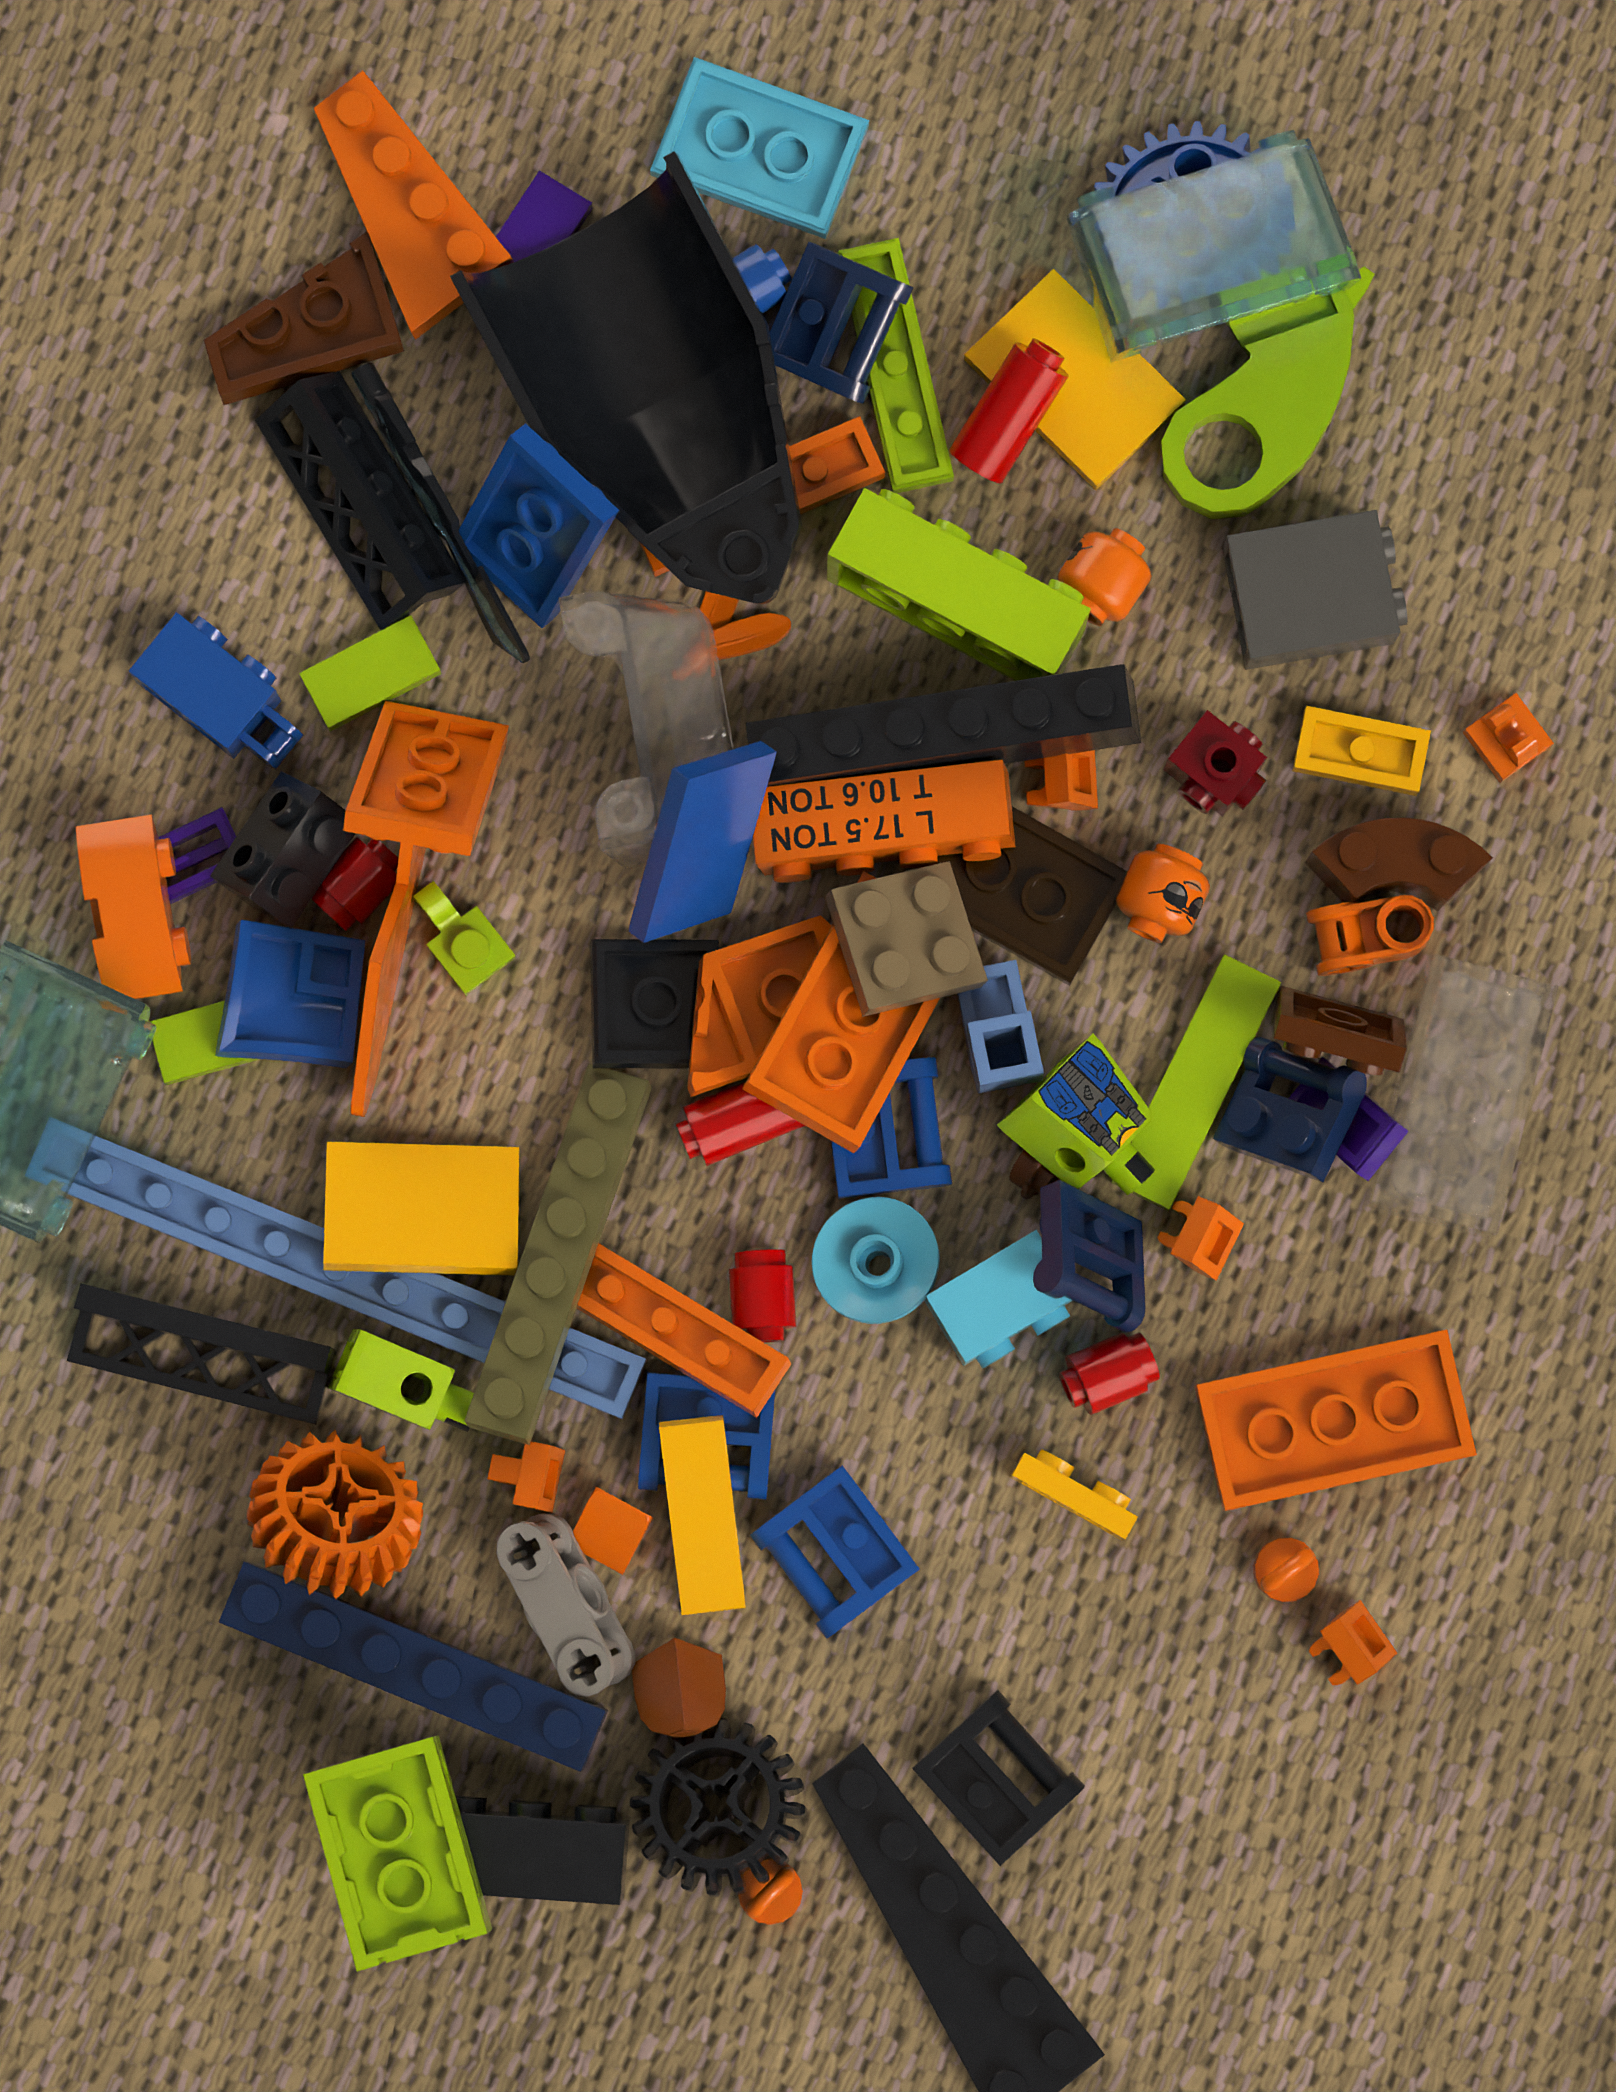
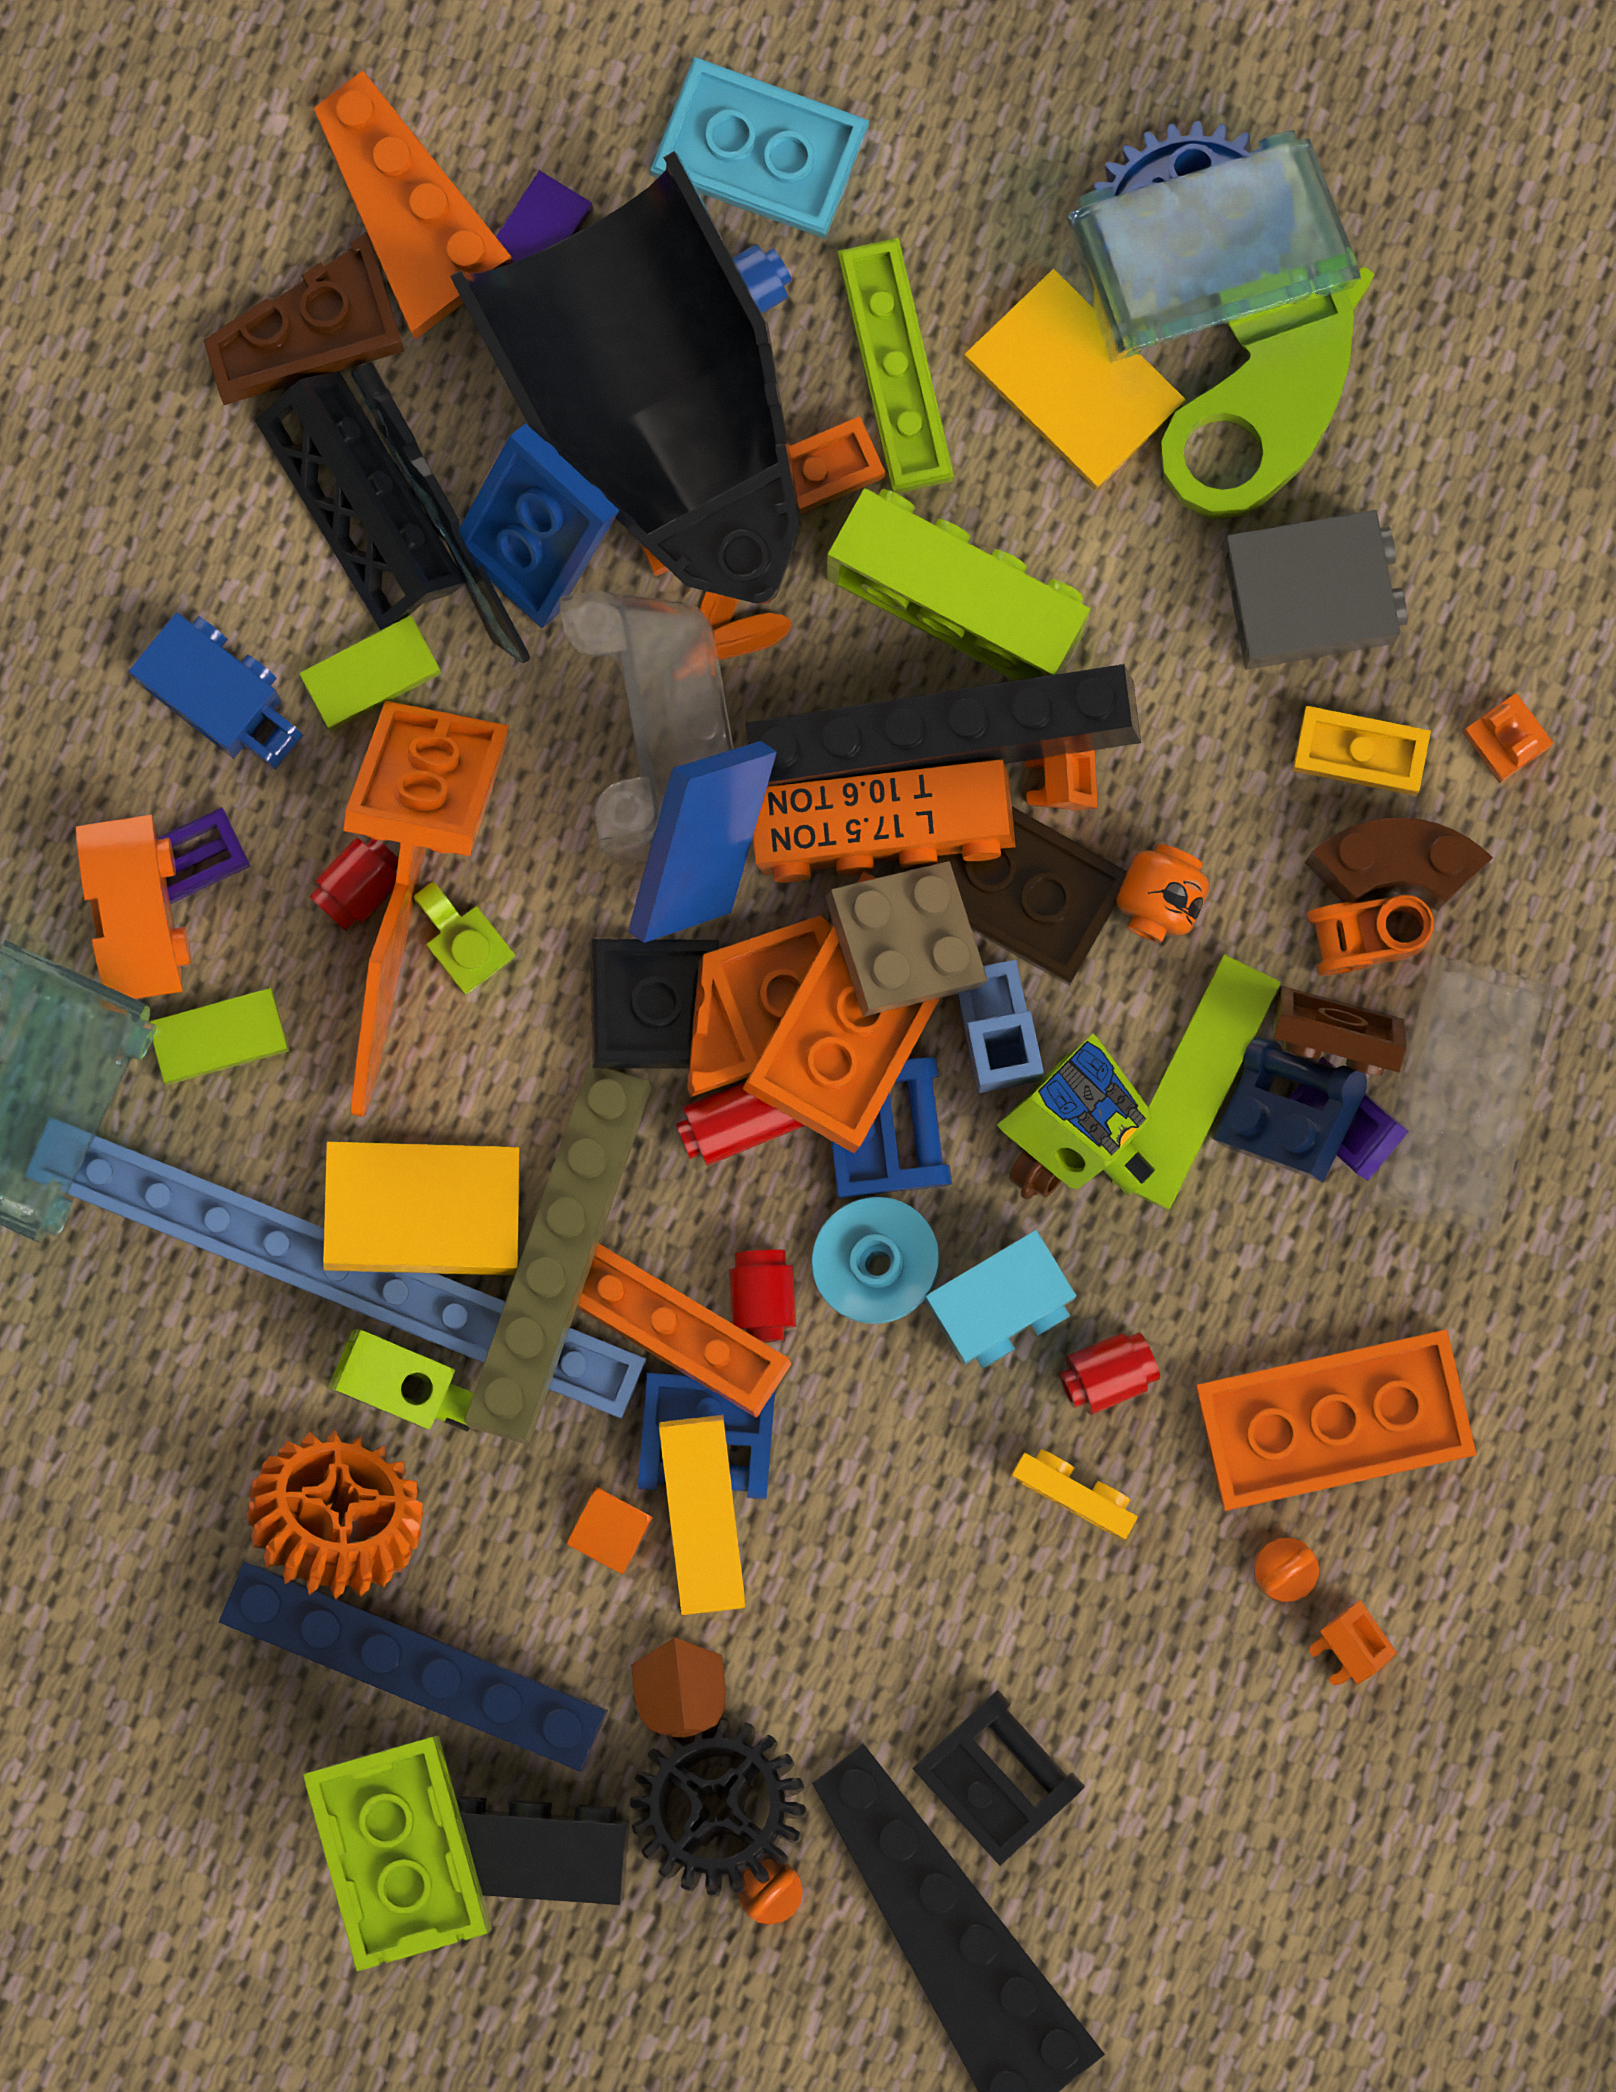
black fence [67,1283,336,1425] -> none
black brick [210,771,356,929] -> none
blue plate [215,920,365,1069] -> none
orange tile [487,1441,565,1513] -> none
light grey piece [496,1512,635,1697] -> none
blue plate [749,1465,920,1639] -> none
dark blue plate [770,241,914,404] -> none
red brick [949,338,1069,484] -> none
dark blue plate [1033,1180,1146,1332] -> none
orange head [1057,528,1152,626] -> none
orange tile [1157,1196,1244,1281] -> none
dark red brick [1163,710,1268,817] -> none

